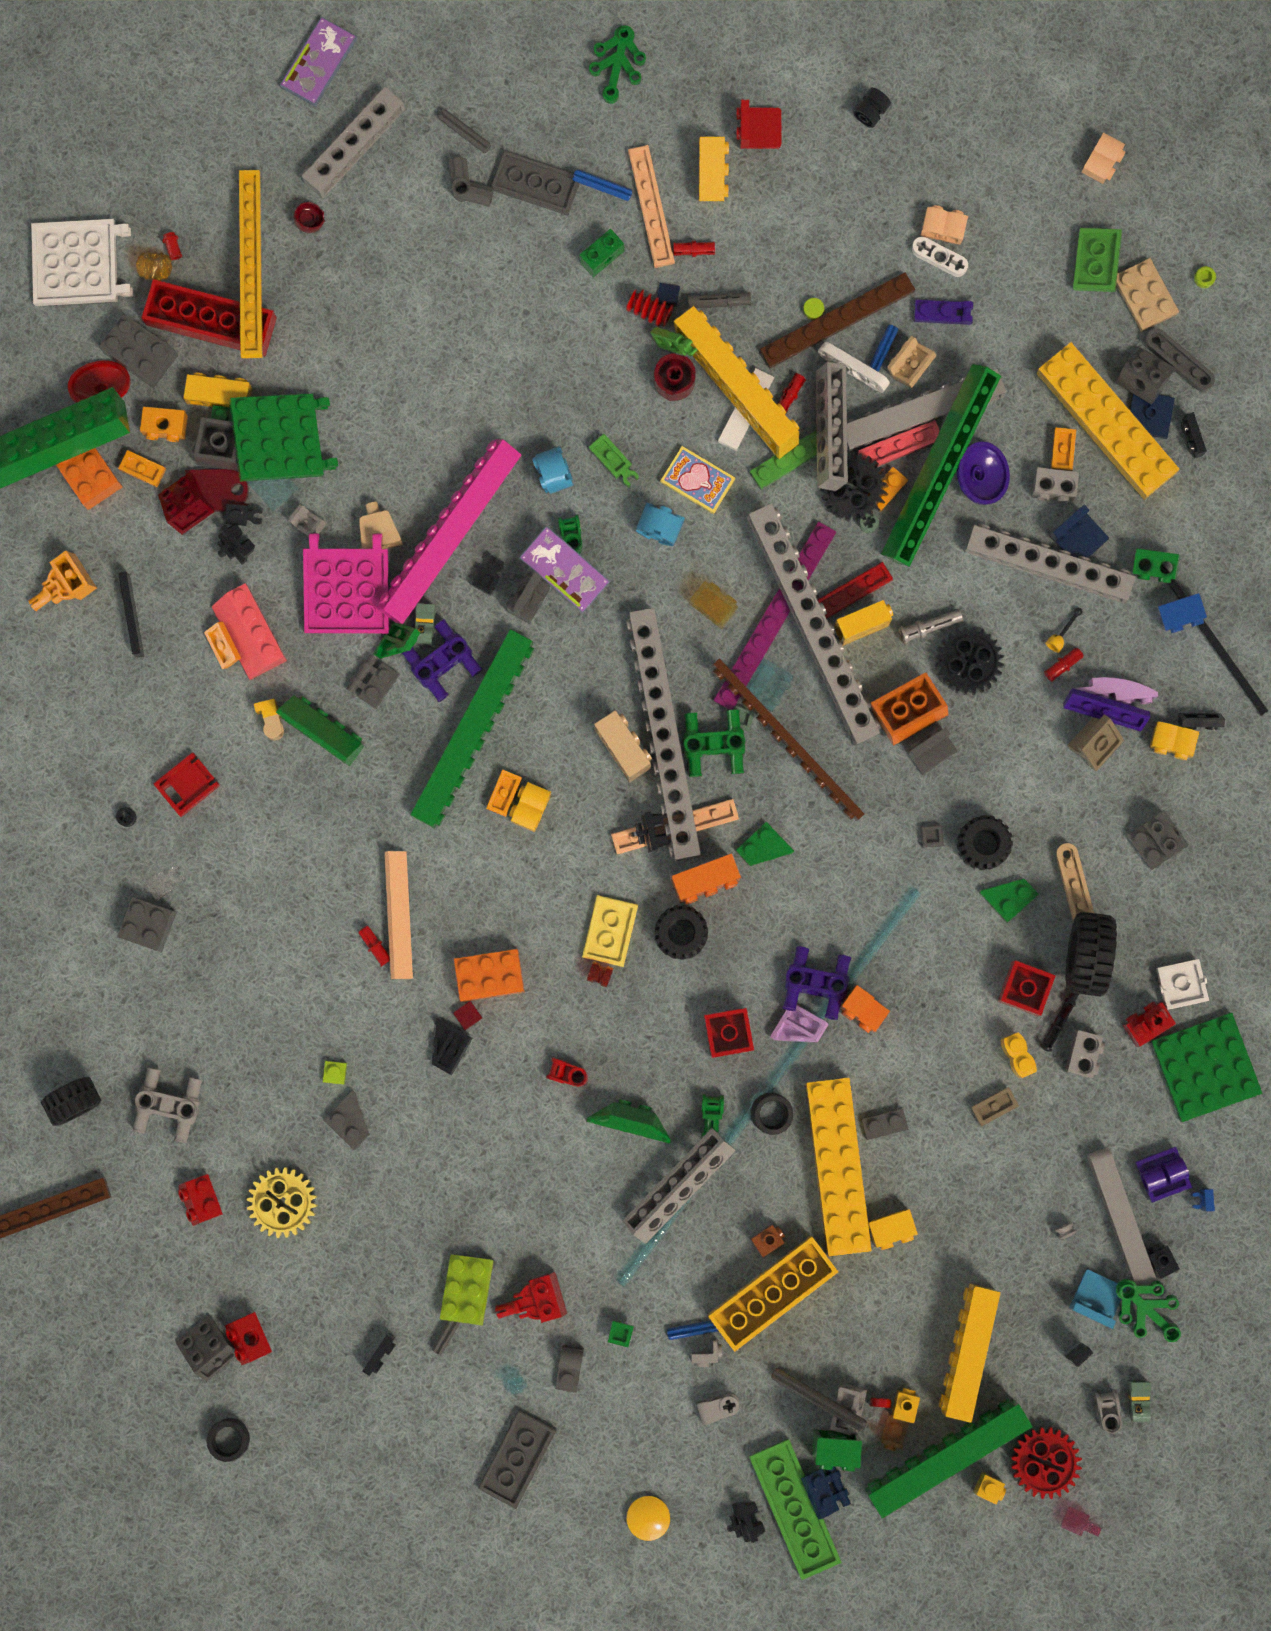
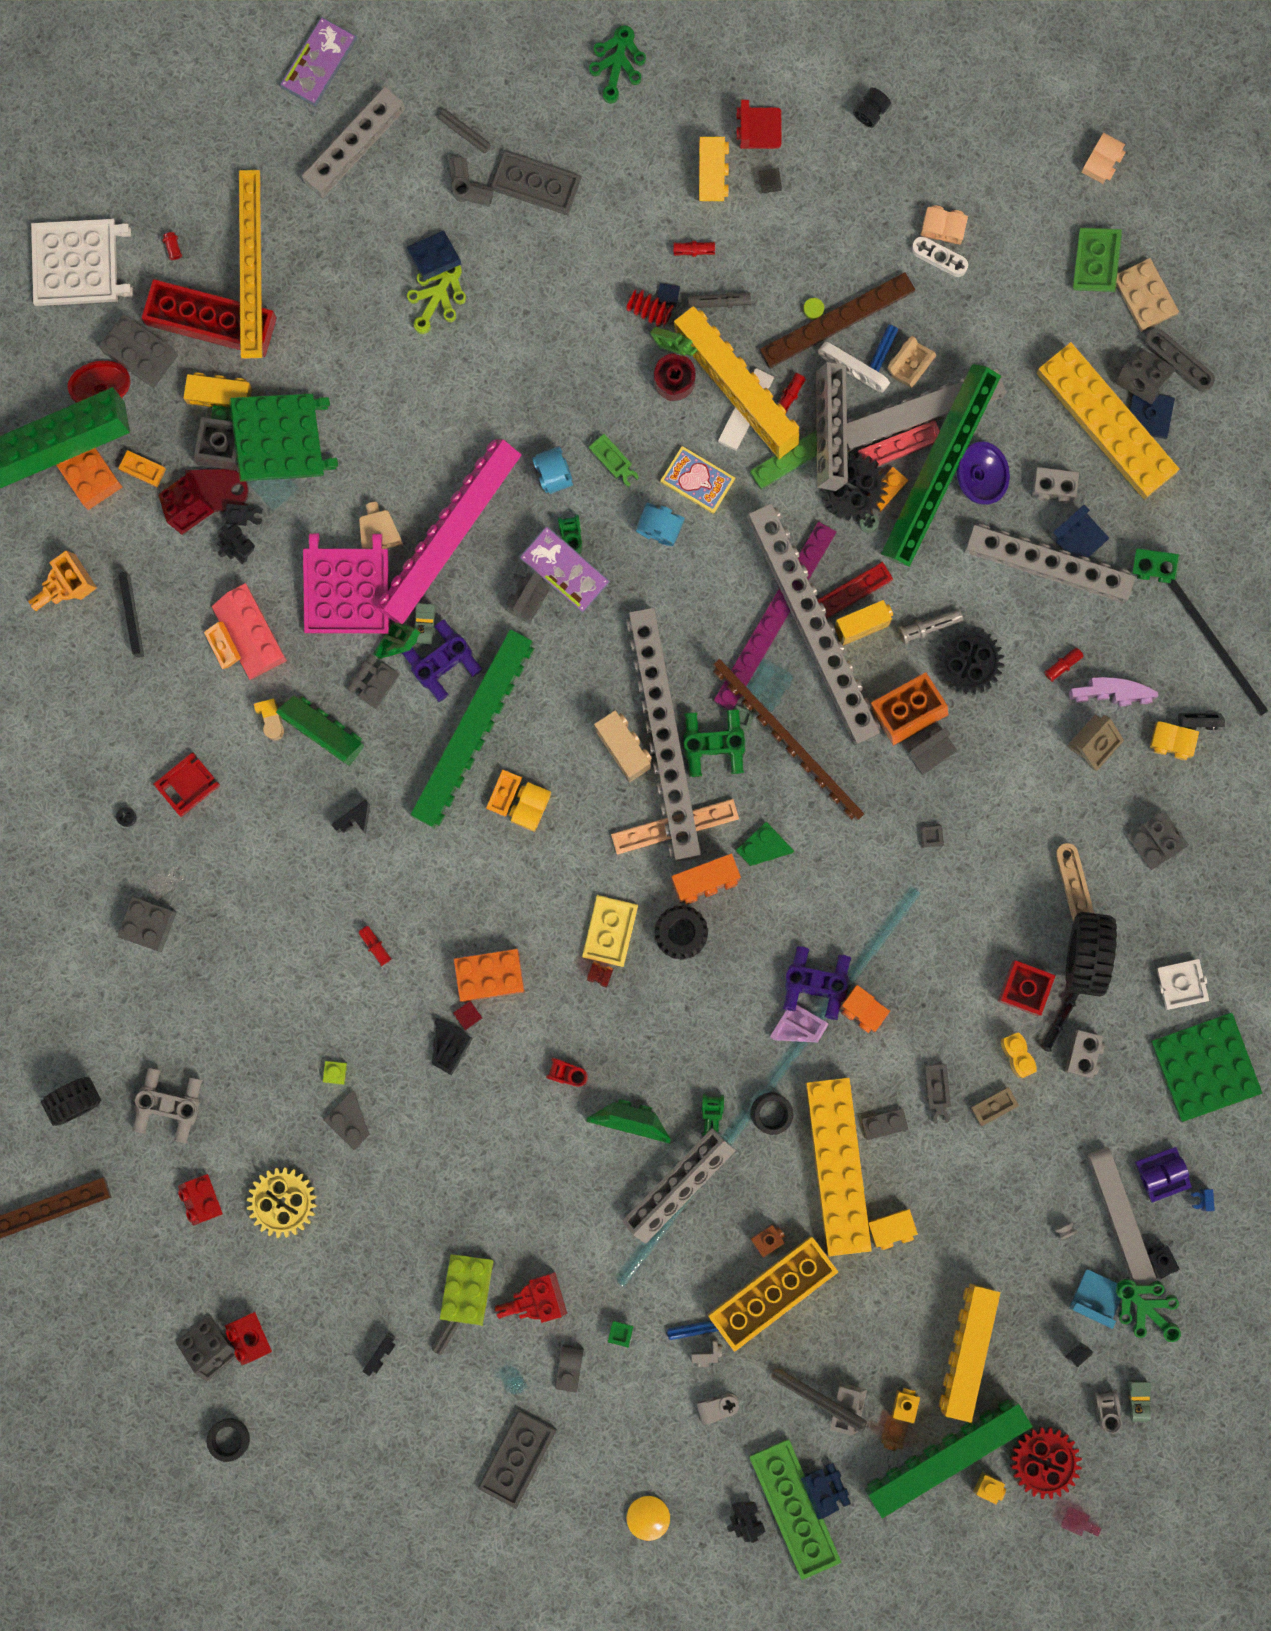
clear yellow gear [136,251,172,281] -> none
light orange brick [140,407,188,442] -> none
light grey bracket [288,504,326,537] -> none
dark red hair [293,202,325,234] -> none
light nougat tile [385,851,413,979] -> none
black plate [472,556,504,596] -> none
blue axle [573,169,632,201] -> none
green brick [579,229,625,278] -> none
light nougat tile [628,145,675,268] -> none
black hips [631,811,668,853] -> none
clear yellow brick [689,581,738,629] -> none
red brick [704,1008,754,1058] -> none
green brick [812,1429,862,1471] -> none
red tile [869,1398,892,1408] -> none
dark purple plate [914,300,973,325] -> none
black tyre [957,815,1013,870] -> none
green wing [979,879,1039,923] -> none
hinge [1045,607,1083,653] -> none
light orange plate [1051,427,1076,471] -> none
dark purple plate [1063,688,1151,732] -> none
red brick [1122,1001,1176,1047] -> none
blue brick [1158,593,1207,634] -> none
black plate [1181,412,1207,458] -> none
lime tile [1194,266,1216,288] -> none
none -> black slope [331,799,370,834]
none -> dark blue plate [407,230,461,281]
none -> lime plant [407,265,466,334]
none -> clear smoke plate [758,168,782,194]
none -> dark grey plate [924,1064,951,1124]

